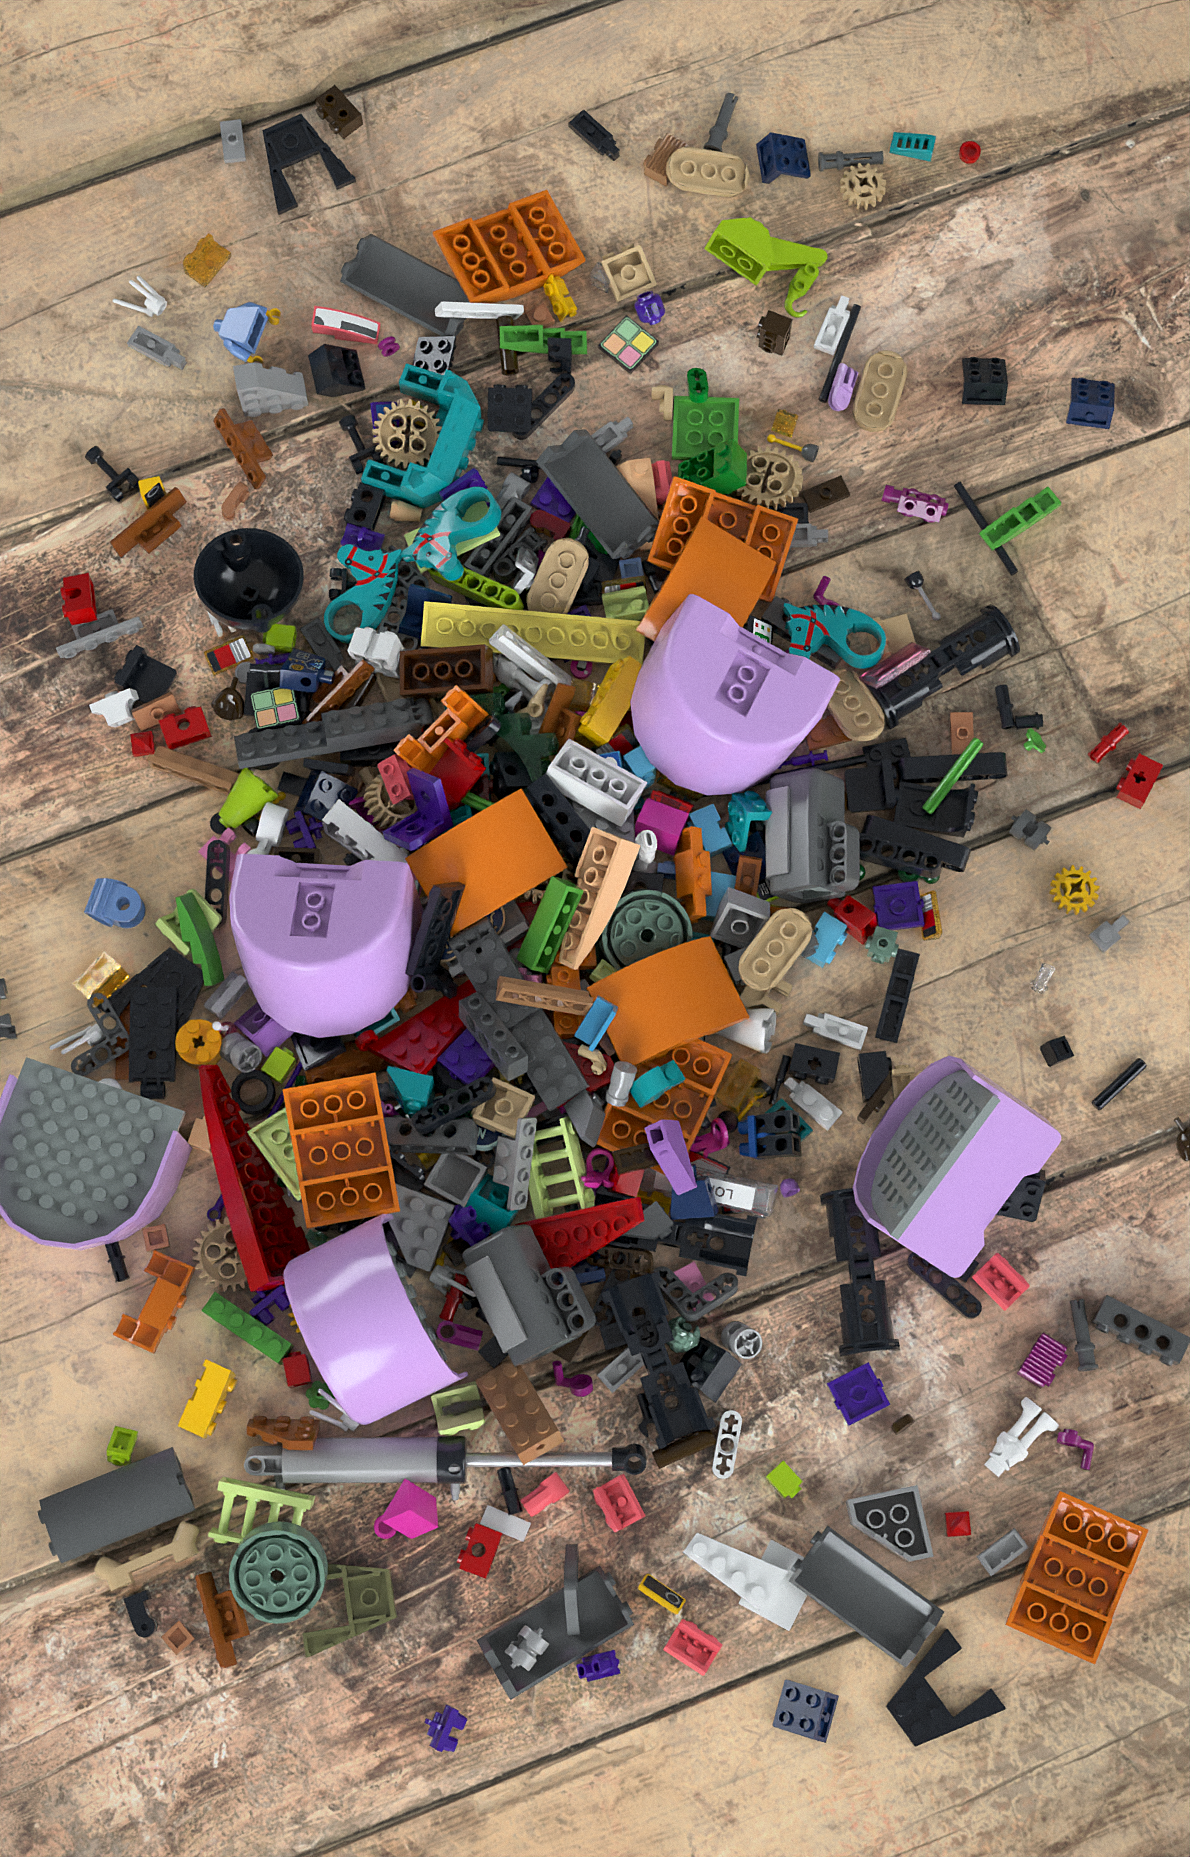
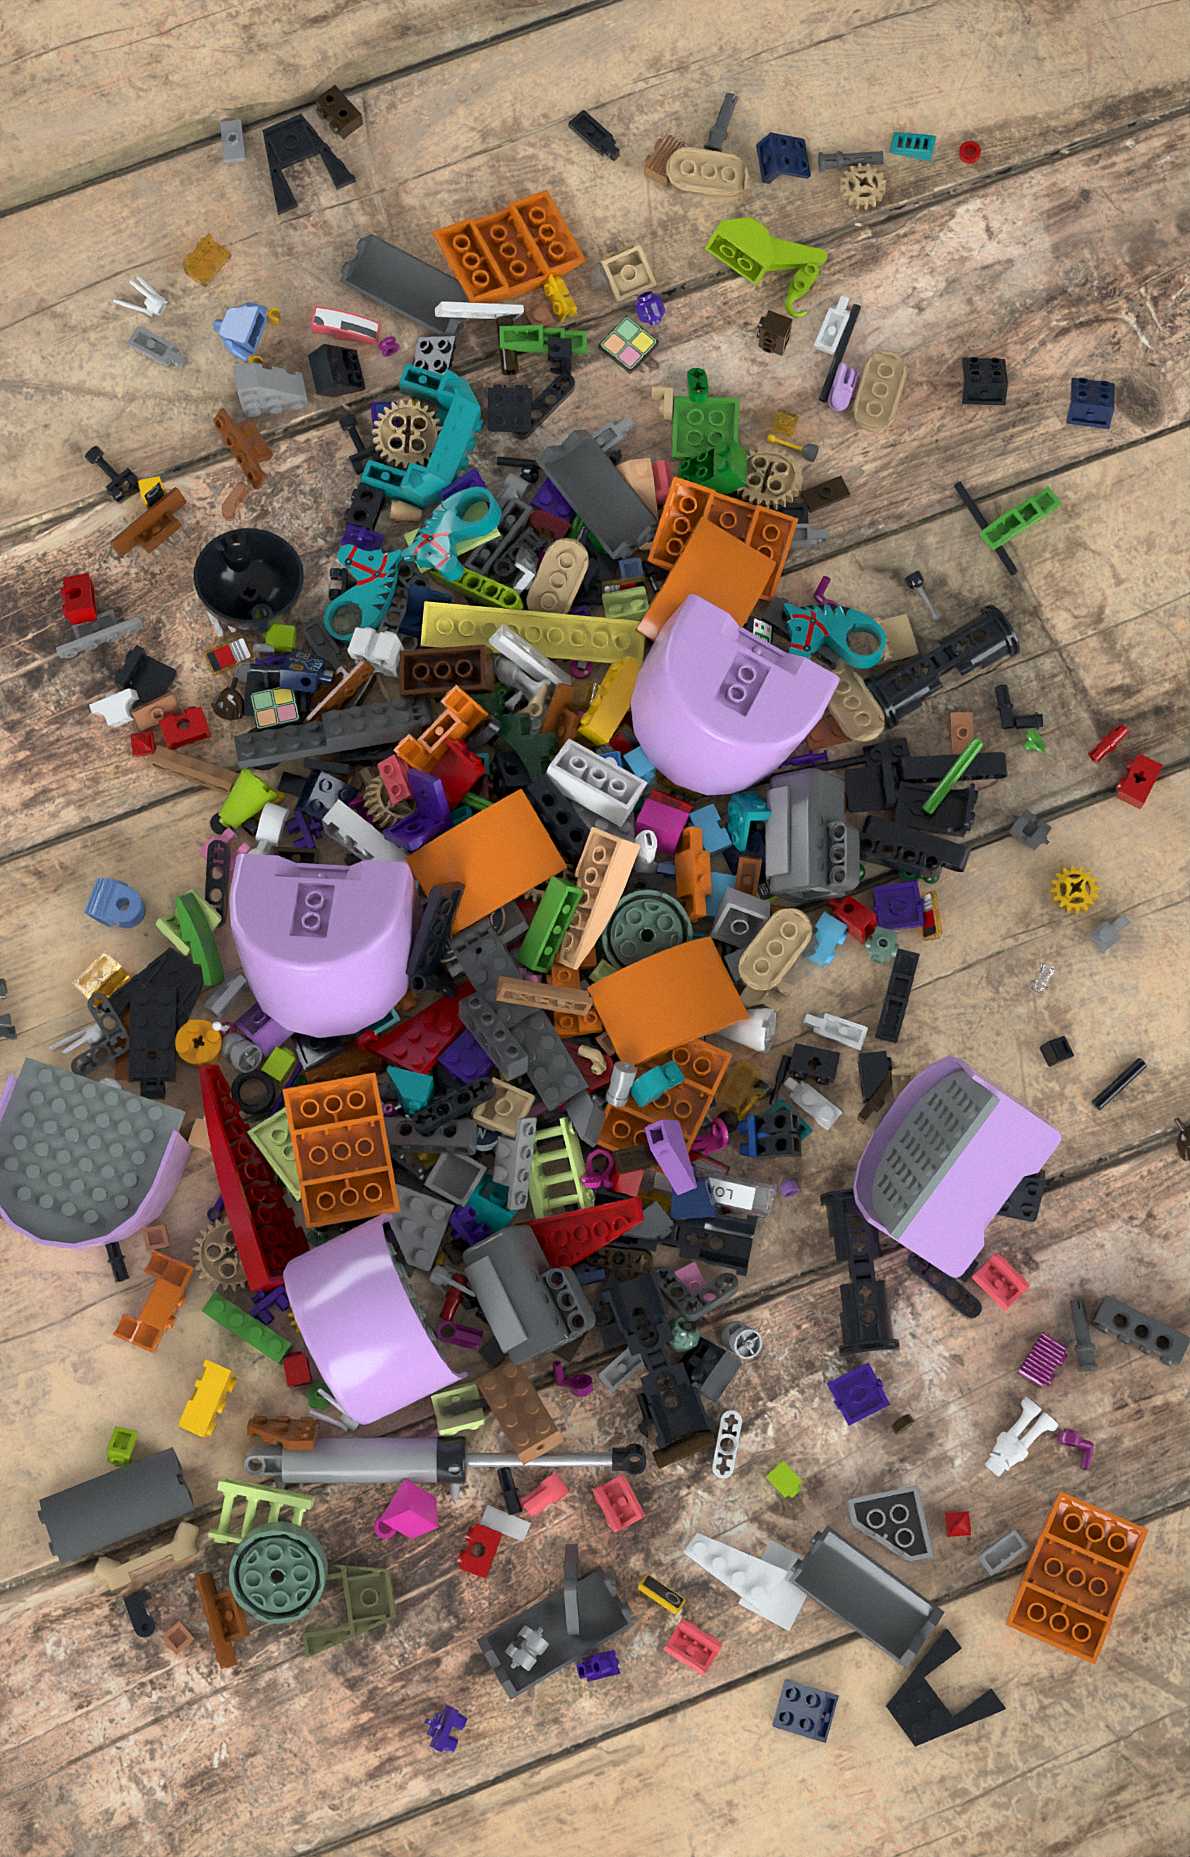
dark azure panel [574,995,618,1052] -> none
clear pink piece [859,642,931,688] -> none
magenta brick [881,484,949,523] -> none

